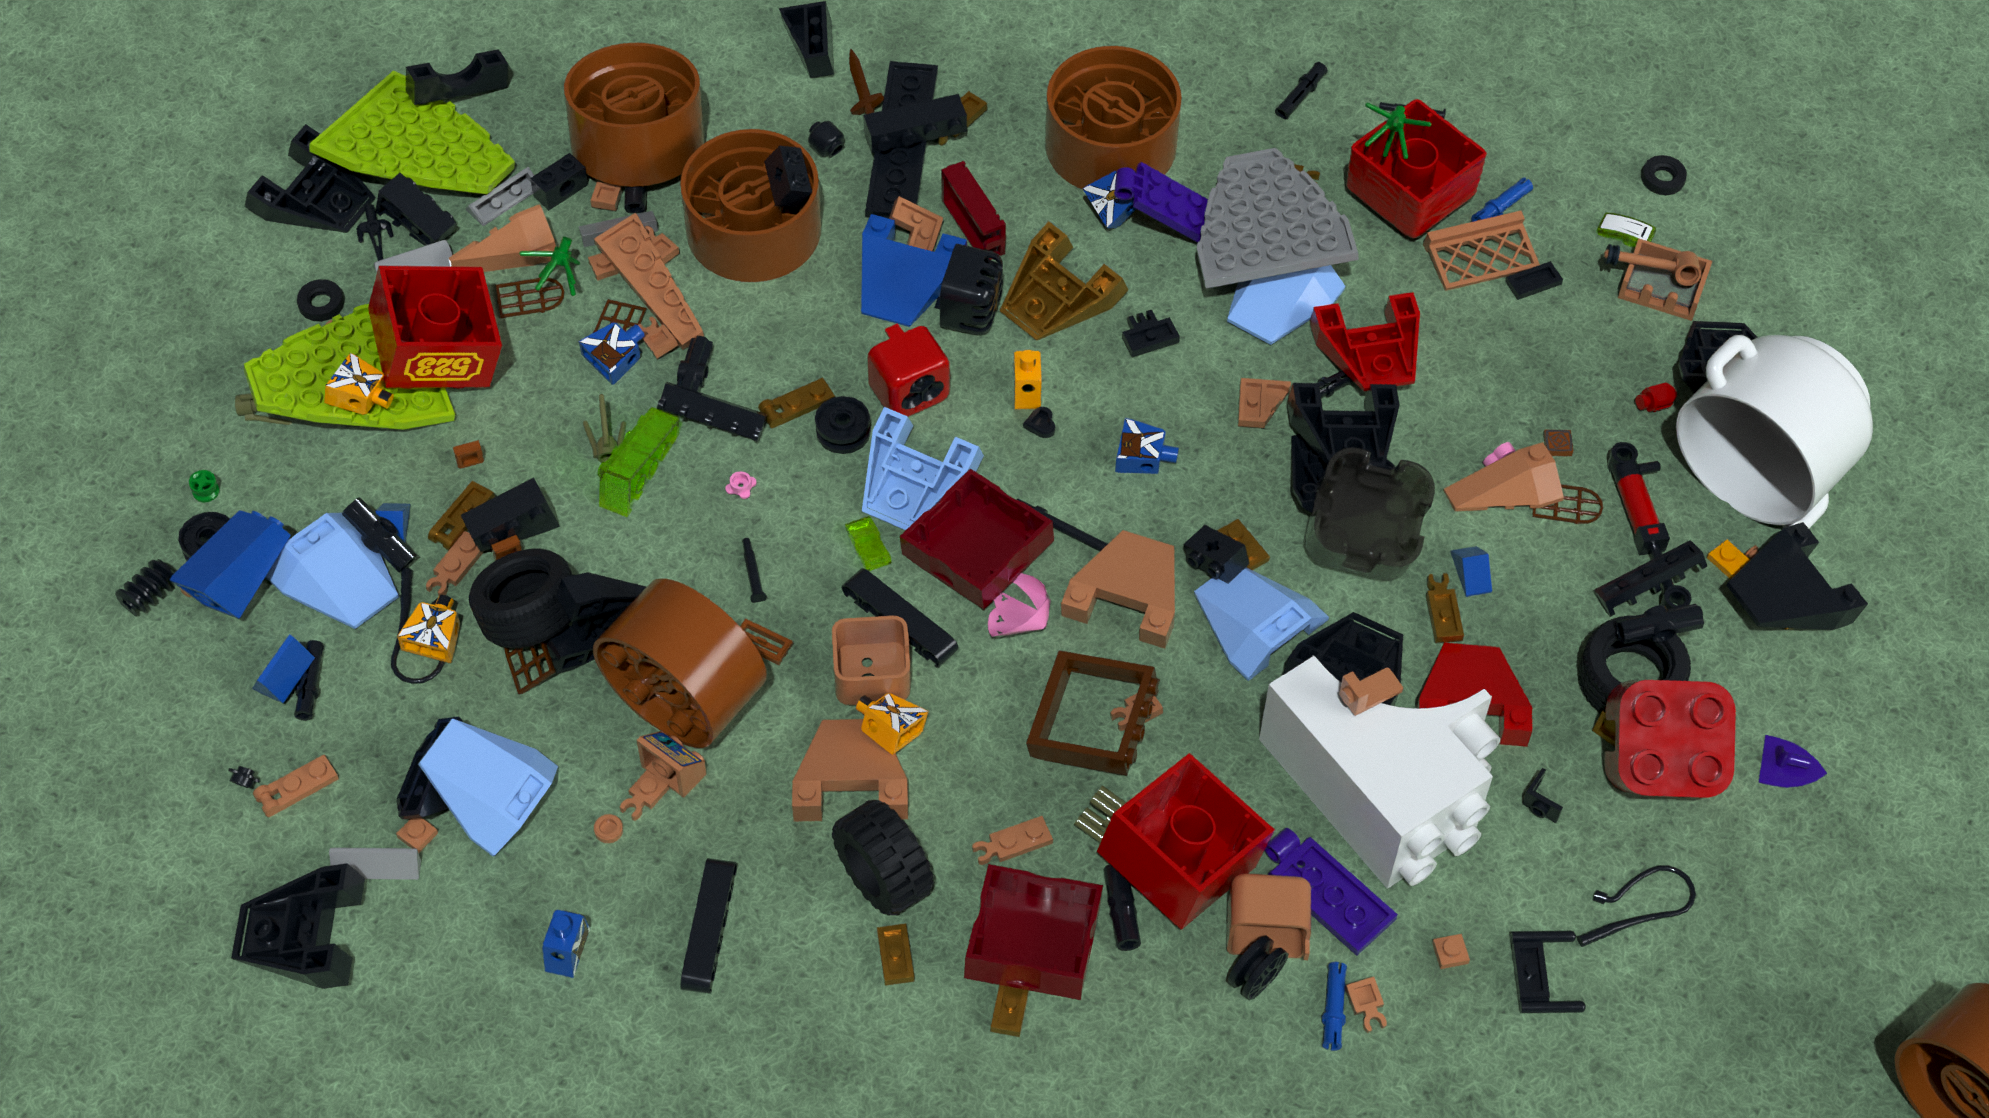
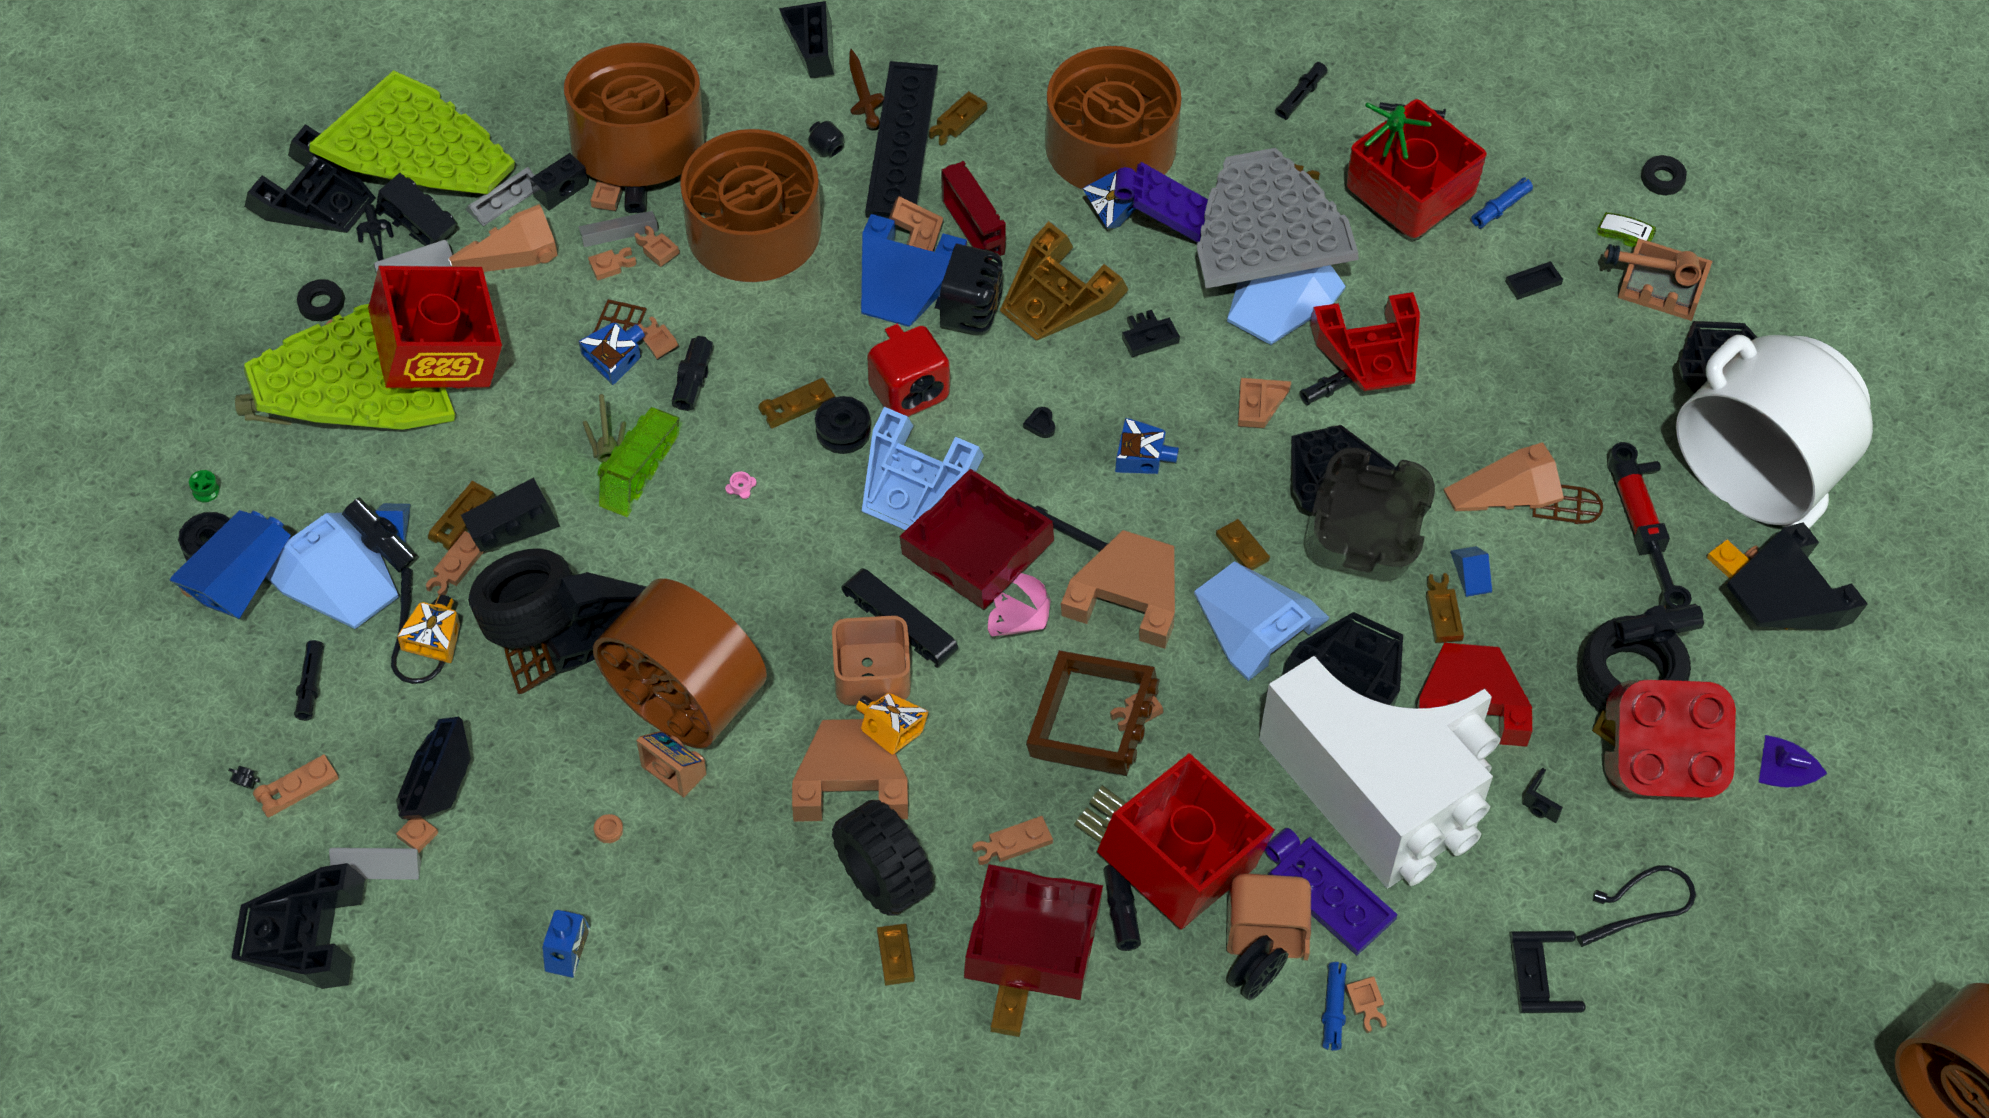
black piece [115,559,174,616] -> none
blue slope [252,634,315,703] -> none
light orange torso [324,353,394,415] -> none
black arch [406,49,508,105] -> none
light blue wedge [418,719,558,856] -> none
dark orange tile [453,440,484,469] -> none
dark orange tile [491,535,522,561] -> none
reddish brown window [496,278,565,318] -> none
green plant [519,237,580,296] -> none
nougat wing [594,213,704,350] -> none
nougat plate [620,770,669,821] -> none
black hinge [657,382,767,442] -> none
black beam [680,858,737,994] -> none
dark orange tile [740,618,793,665] -> none
black piece [742,538,767,603] -> none
black brick [764,146,812,208] -> none
clear neon green slope [845,516,892,571] -> none
black brick [863,94,967,153] -> none
light orange torso [1013,350,1041,409] -> none
black brick [1183,525,1249,584] -> none
black wedge [1287,383,1400,470] -> none
nougat bracket [1339,668,1403,716] -> none
nougat fence [1423,211,1540,291] -> none
nougat plate [1432,934,1470,969] -> none
bright pink tile [1483,442,1515,467] -> none
tile [1543,430,1573,456] -> none
black hinge [1594,540,1707,617] -> none
red arm [1635,382,1677,412] -> none

